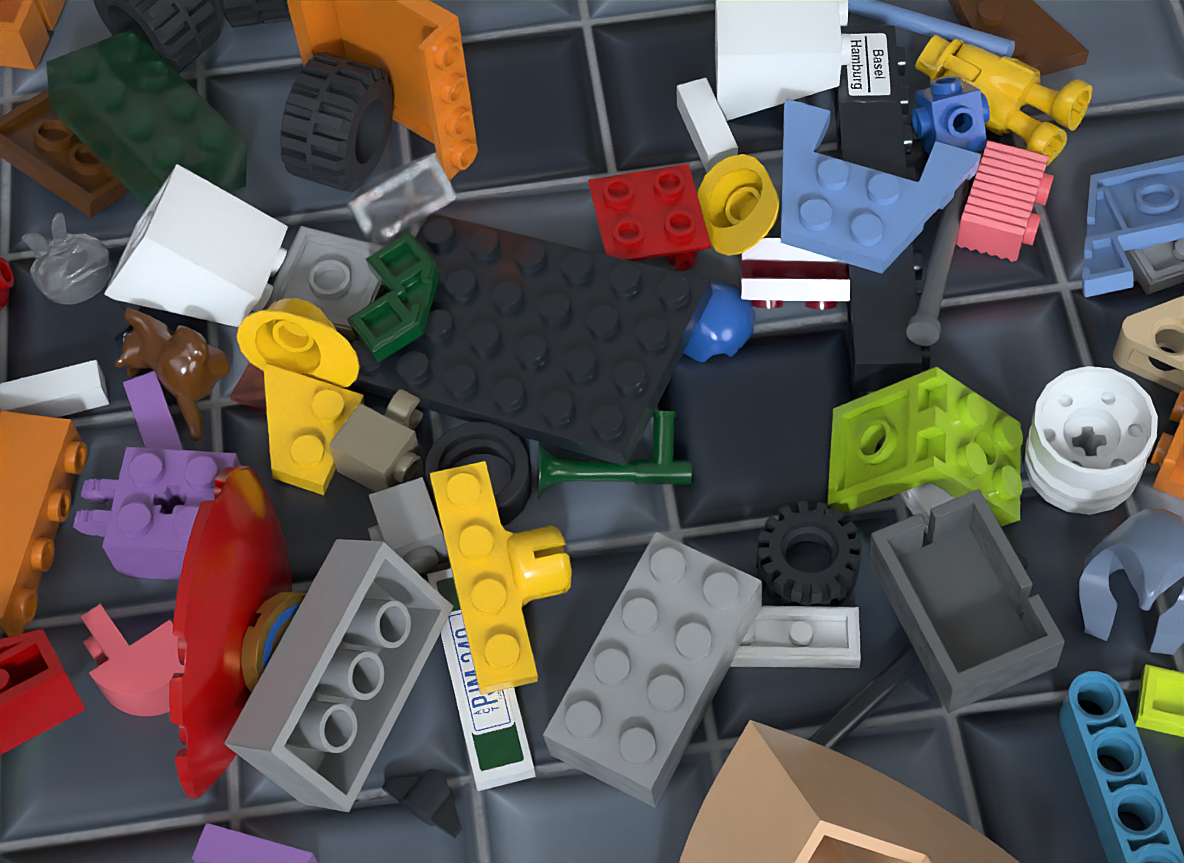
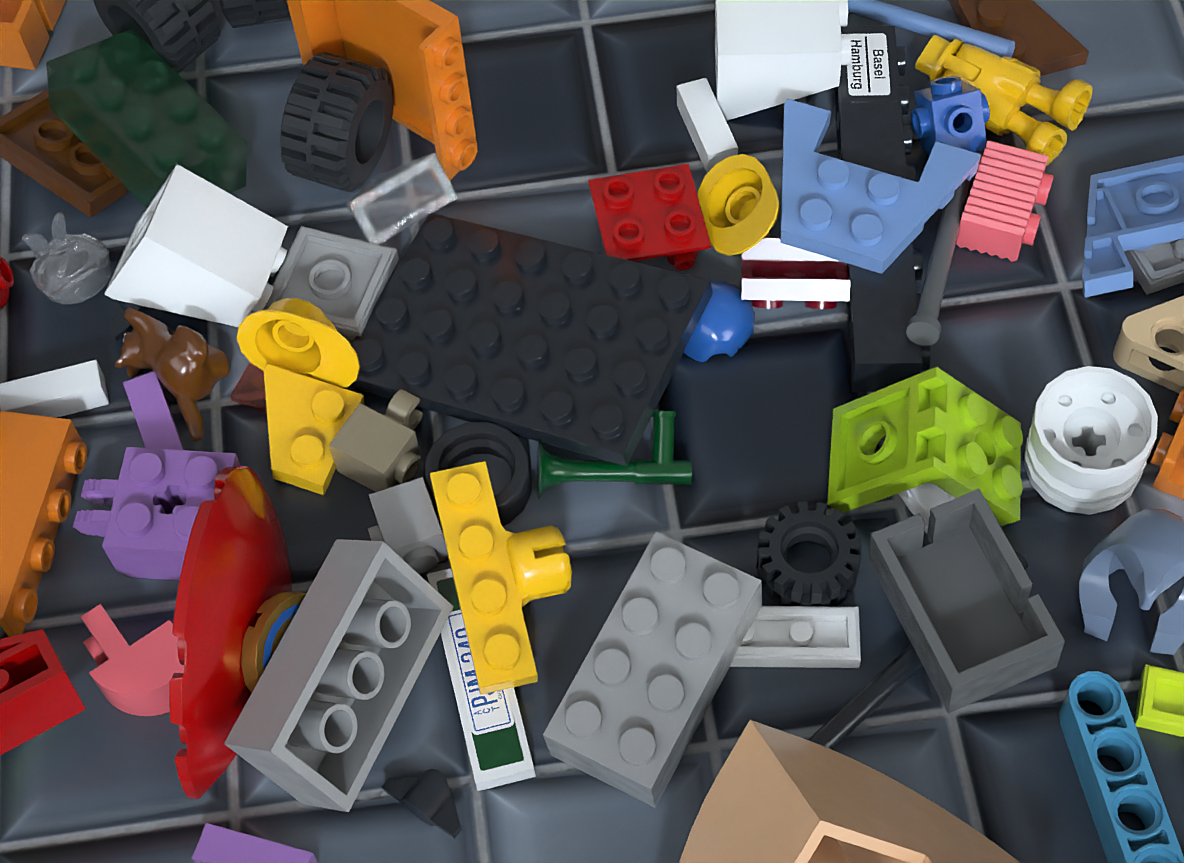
dark green tile [347,231,440,363] -> none

